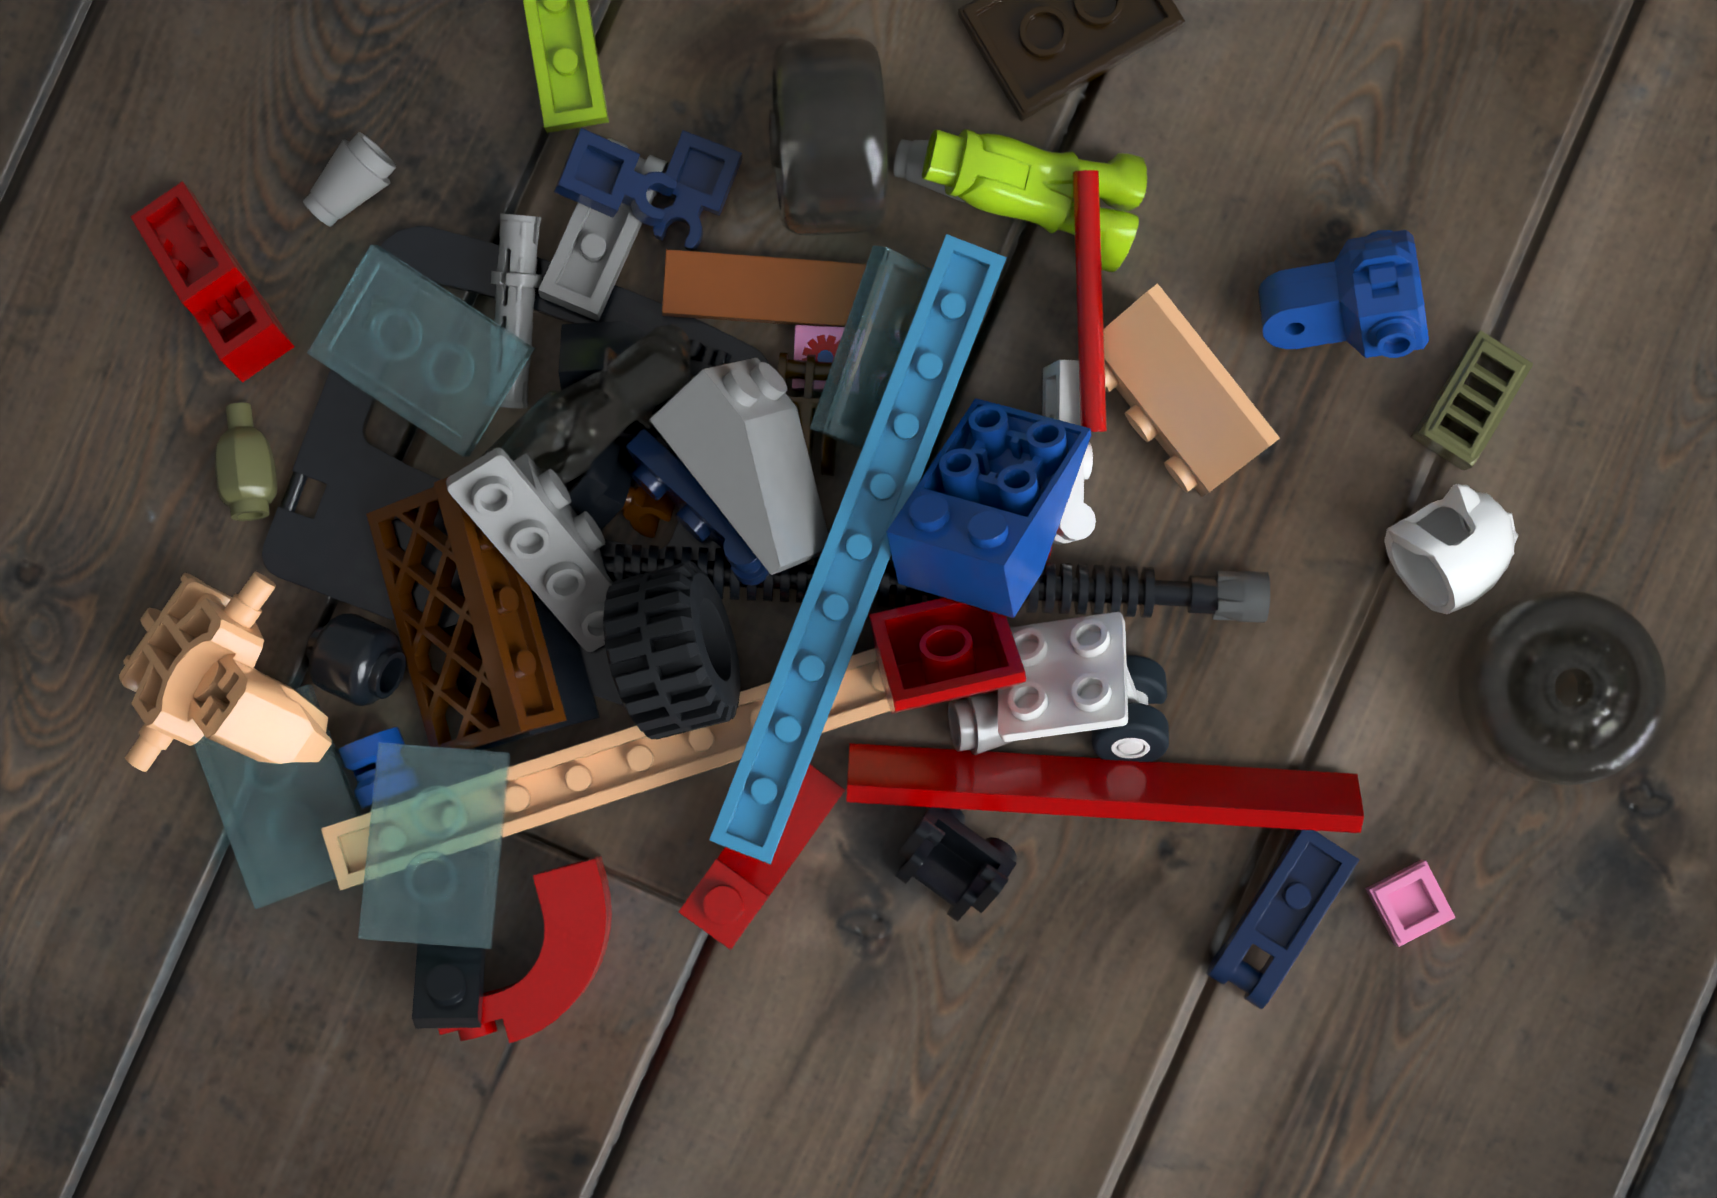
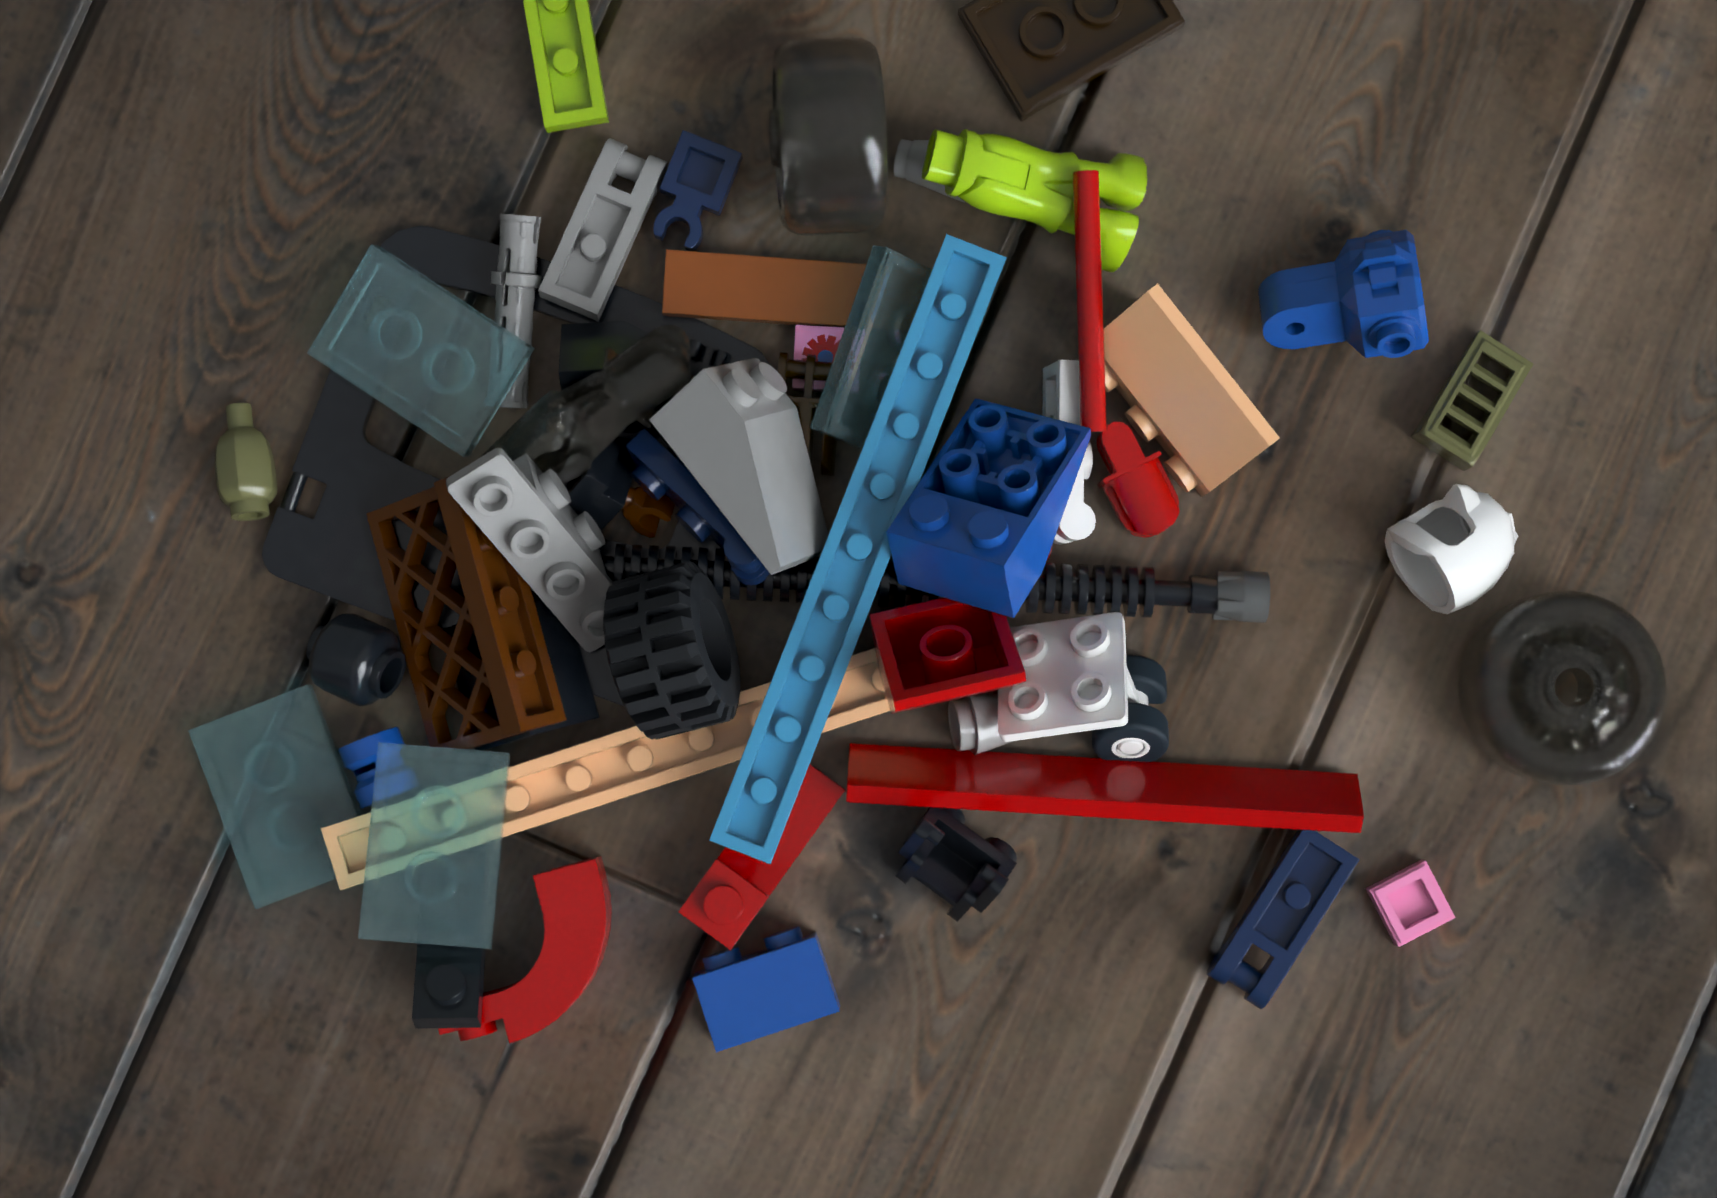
light nougat piece [119,571,332,772] -> none
red slope [130,181,295,383] -> none
light grey cone [303,132,396,227] -> none
dark blue plate [554,128,677,226] -> none
none -> blue brick [692,926,840,1052]
none -> red arm [1096,421,1180,538]

